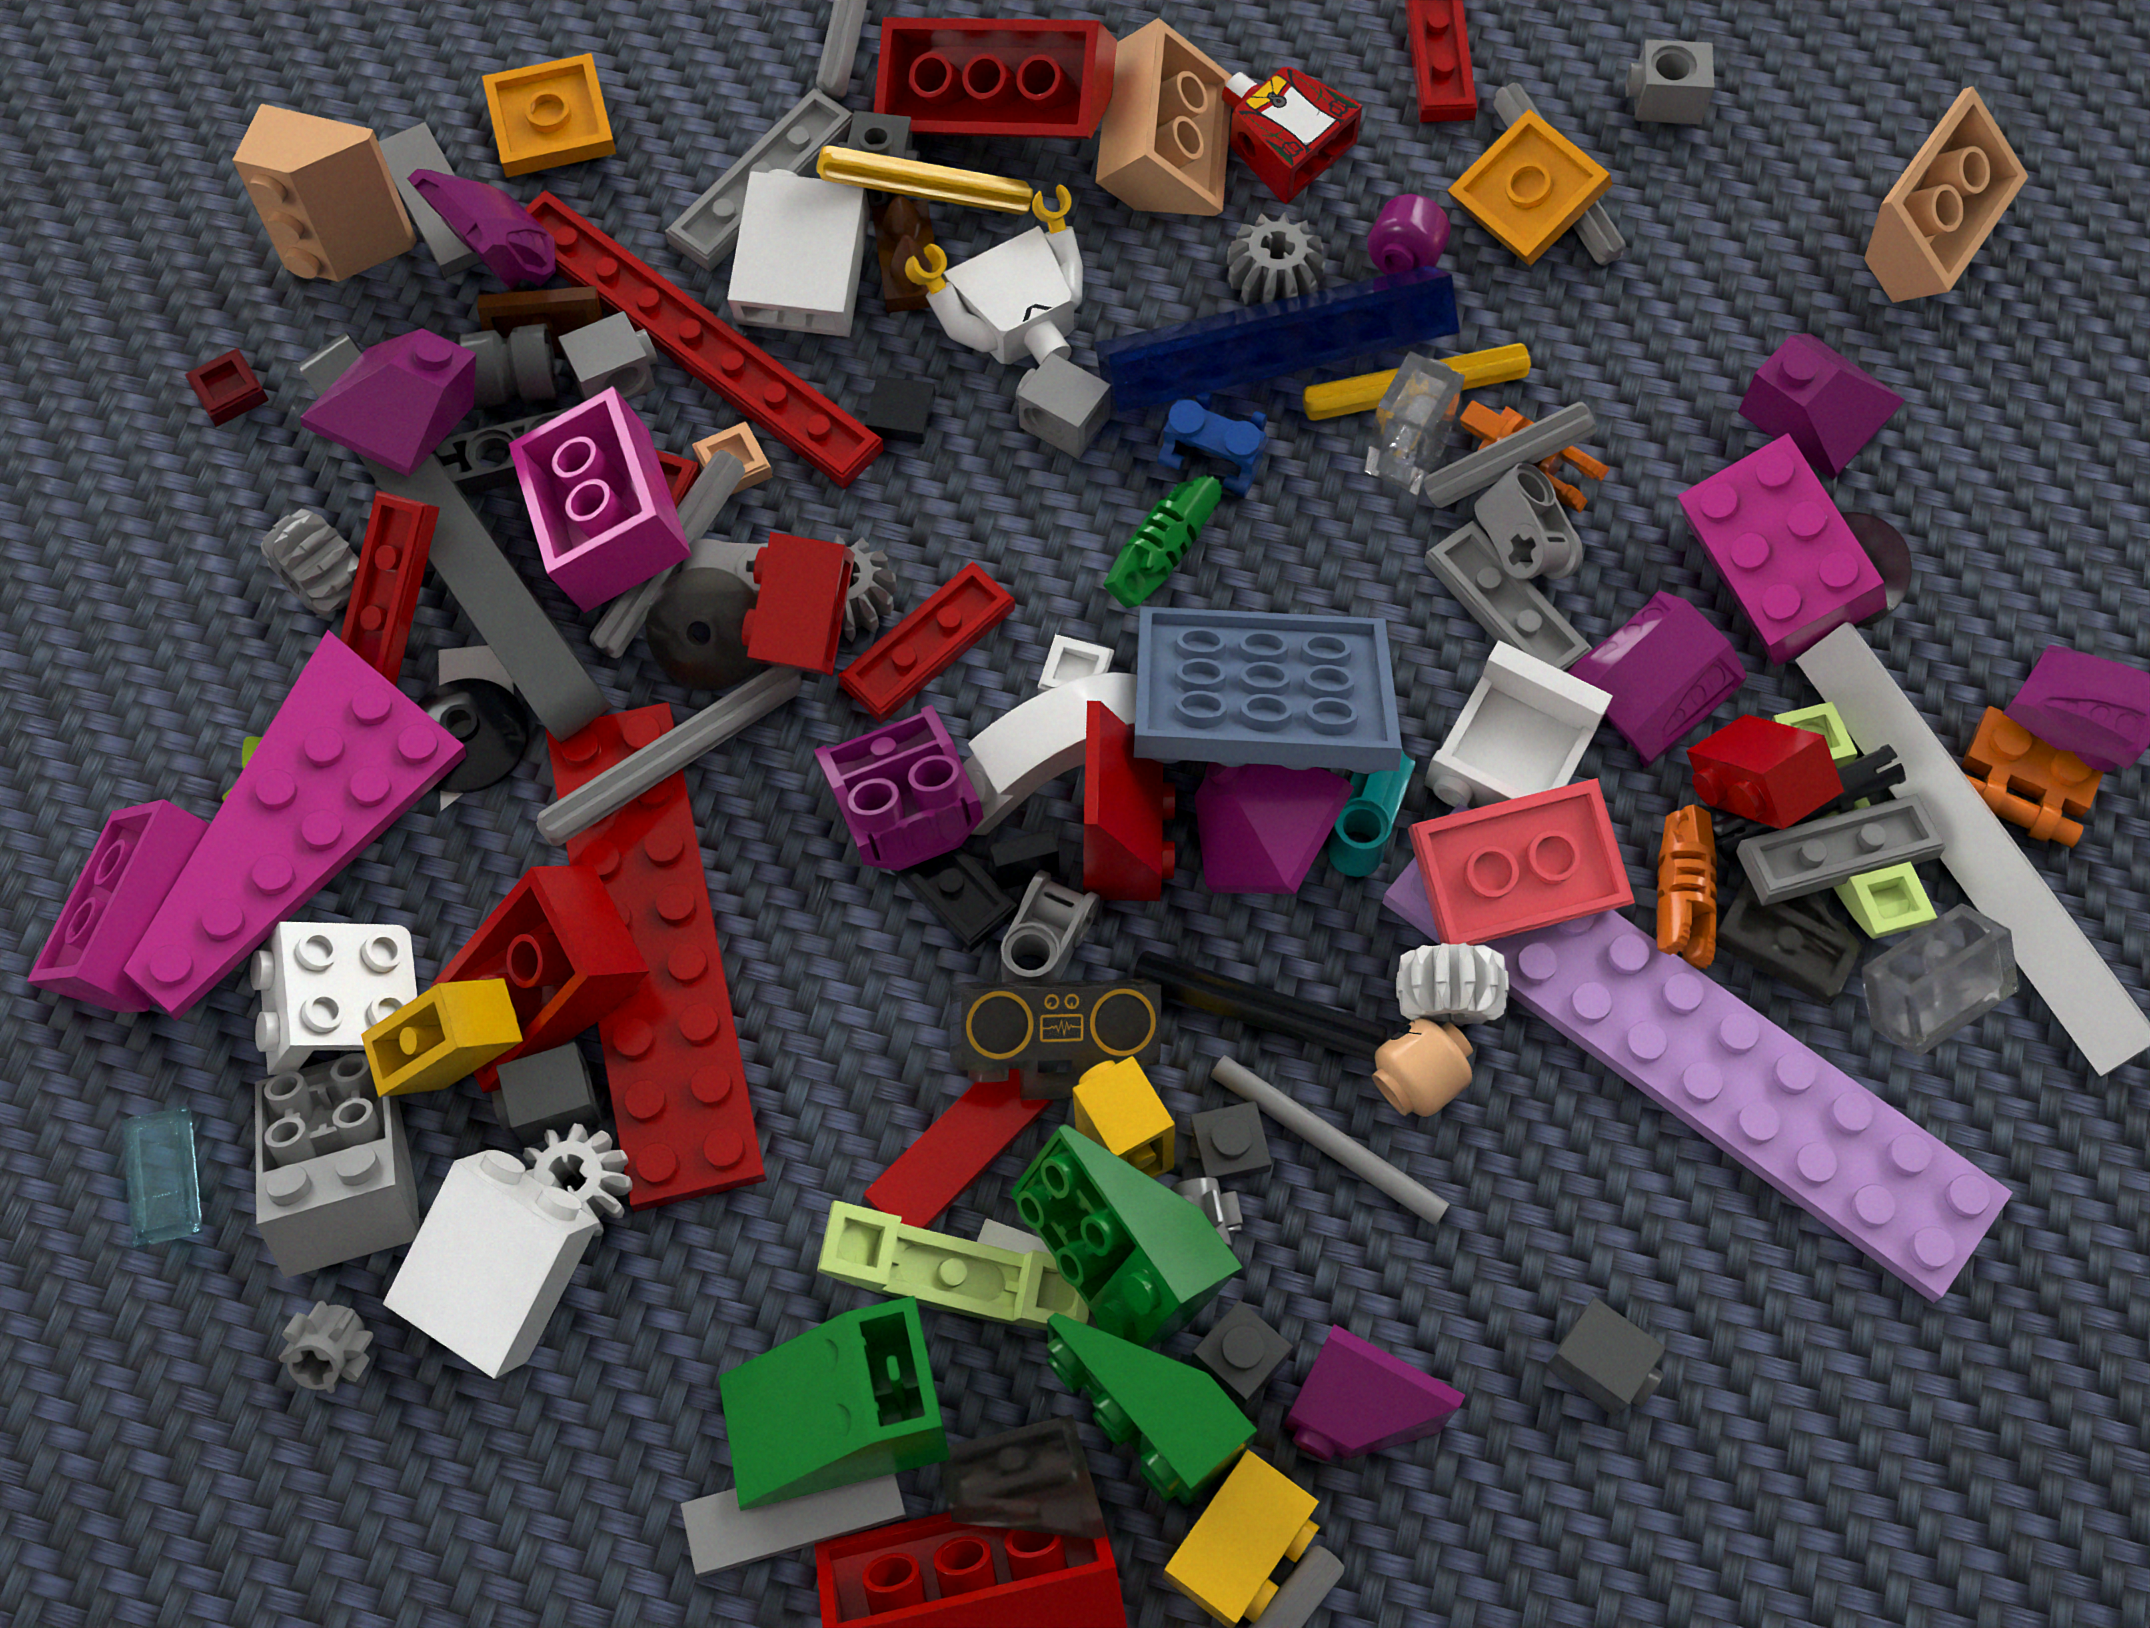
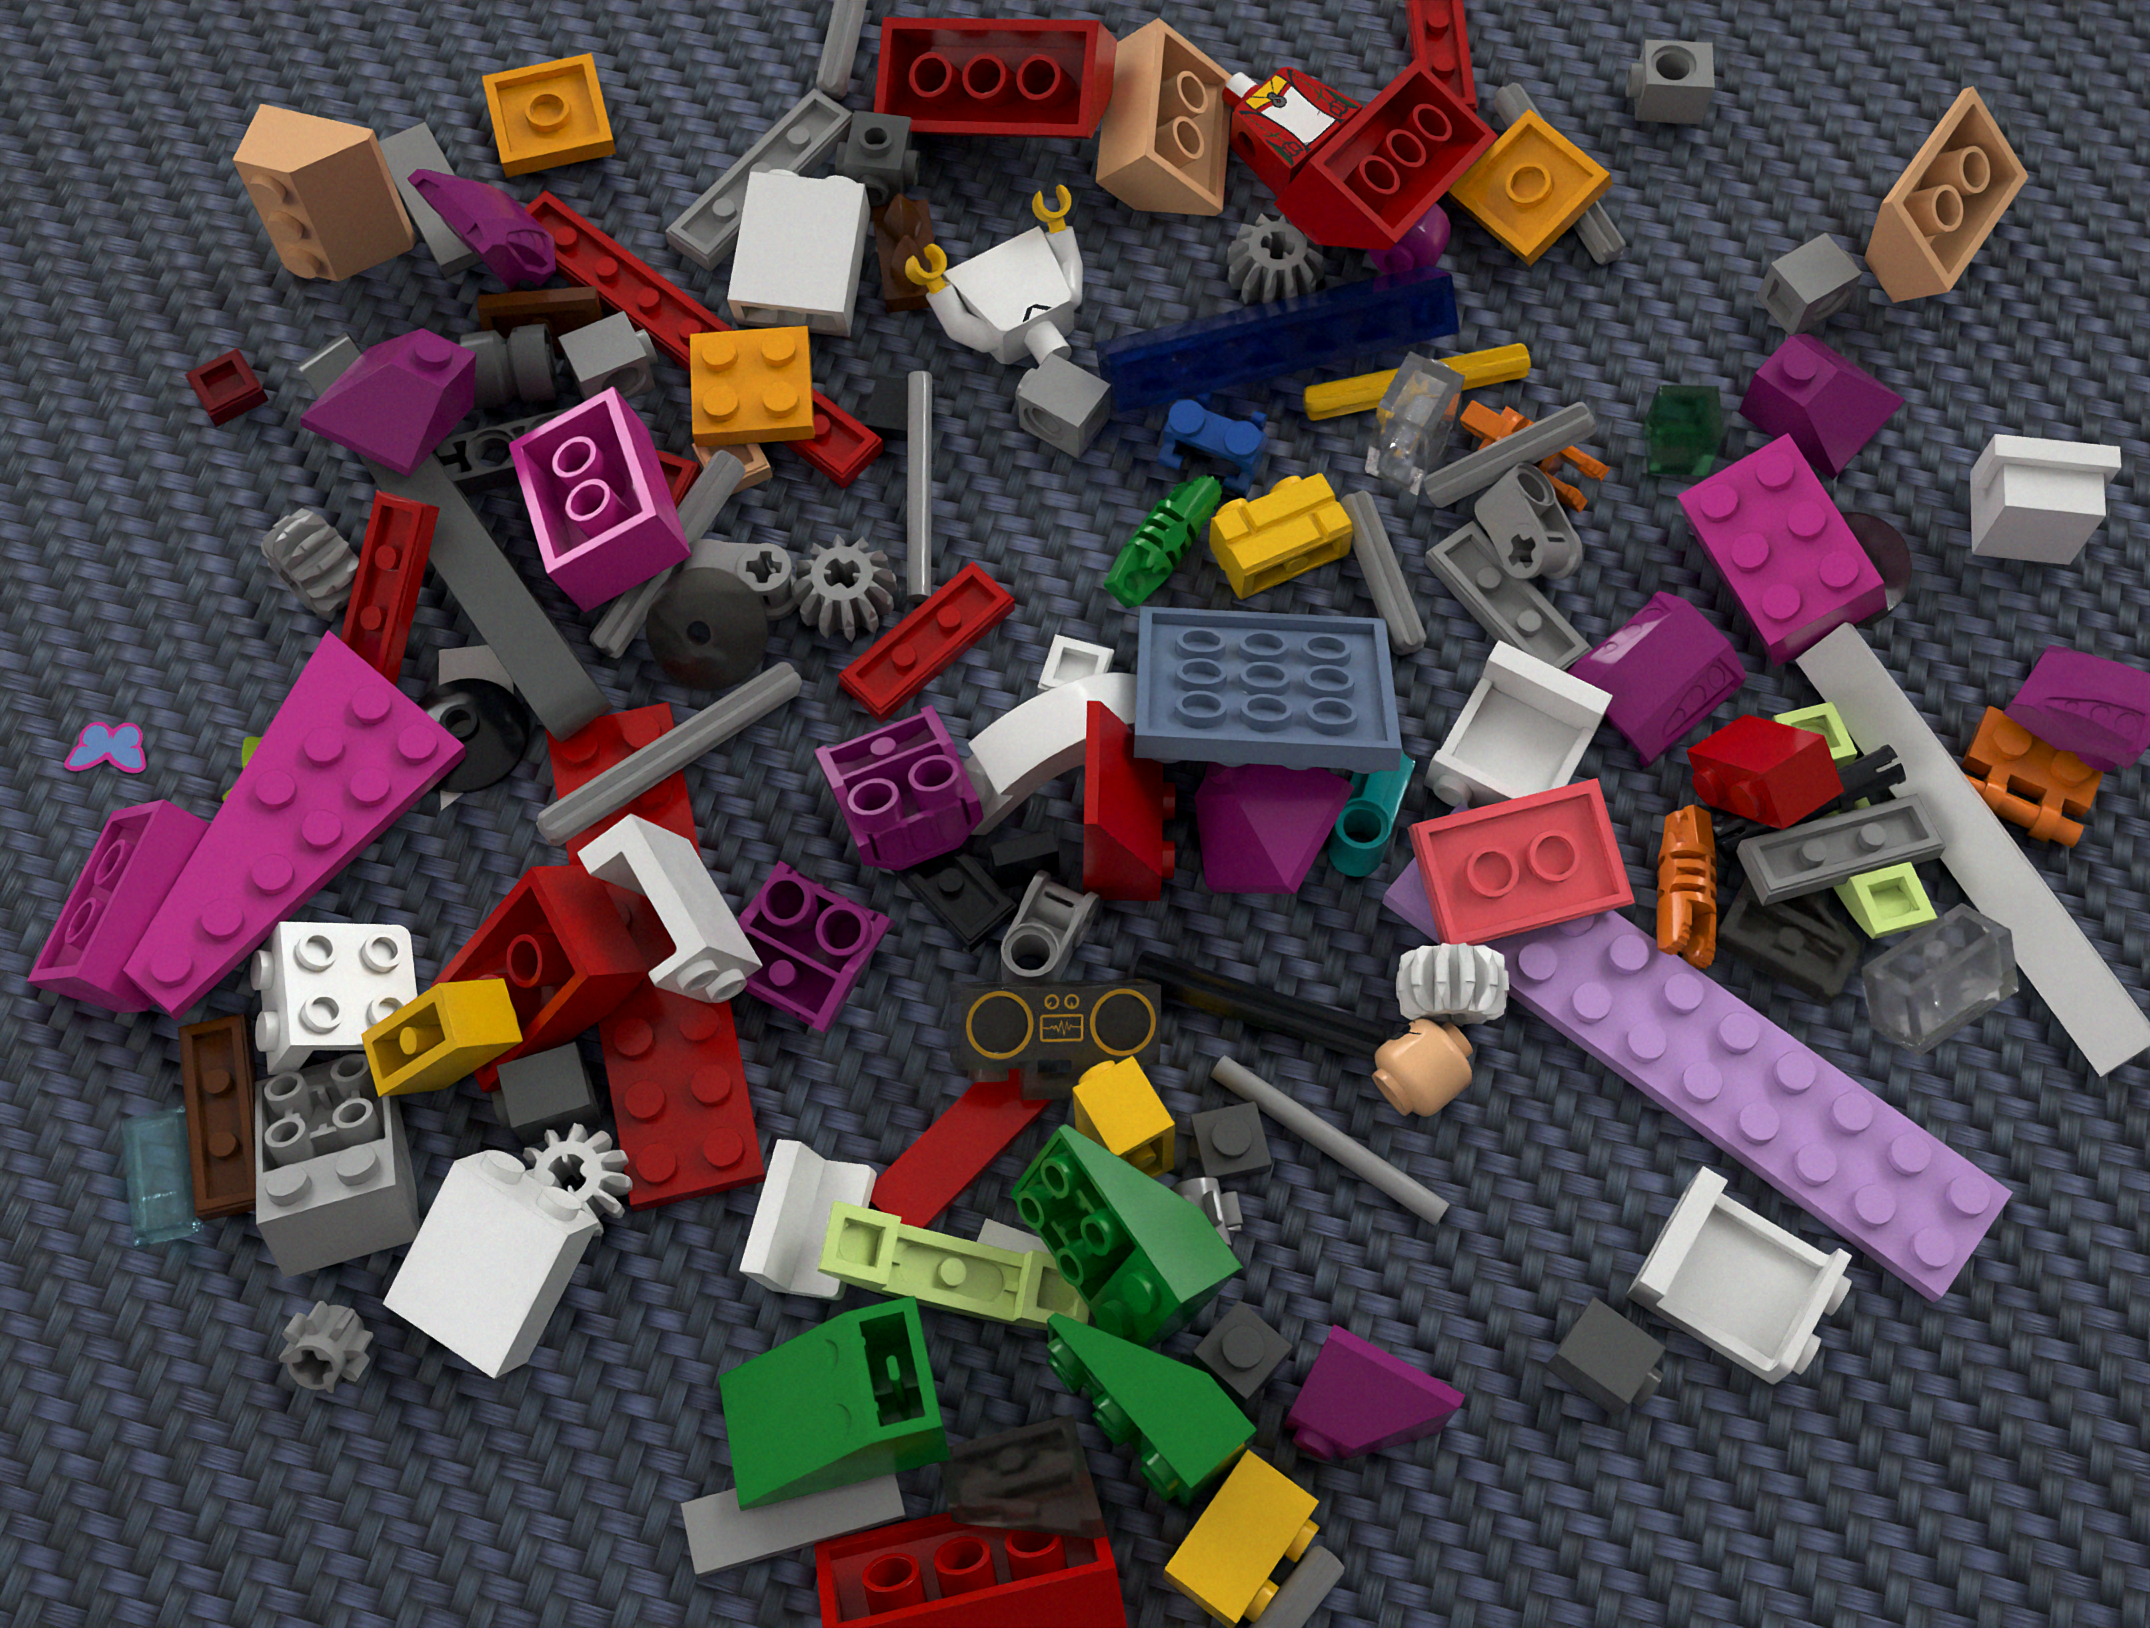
red brick [742,532,855,676] -> none
yellow axle [816,145,1033,215] -> none
none -> medium blue sticker [64,722,147,773]
none -> reddish brown tile [178,1013,257,1222]
none -> white panel [577,813,763,1003]
none -> light orange plate [690,325,815,447]
none -> magenta slope [737,861,896,1034]
none -> white panel [739,1139,877,1300]
none -> light grey bar [907,371,932,603]
none -> yellow brick [1209,473,1354,600]
none -> red slope [1273,58,1499,250]
none -> light grey axle [1341,490,1426,656]
none -> white panel [1626,1166,1852,1385]
none -> clear green panel [1643,385,1723,476]
none -> light grey brick [1756,233,1863,336]
none -> white plate [1970,434,2121,565]

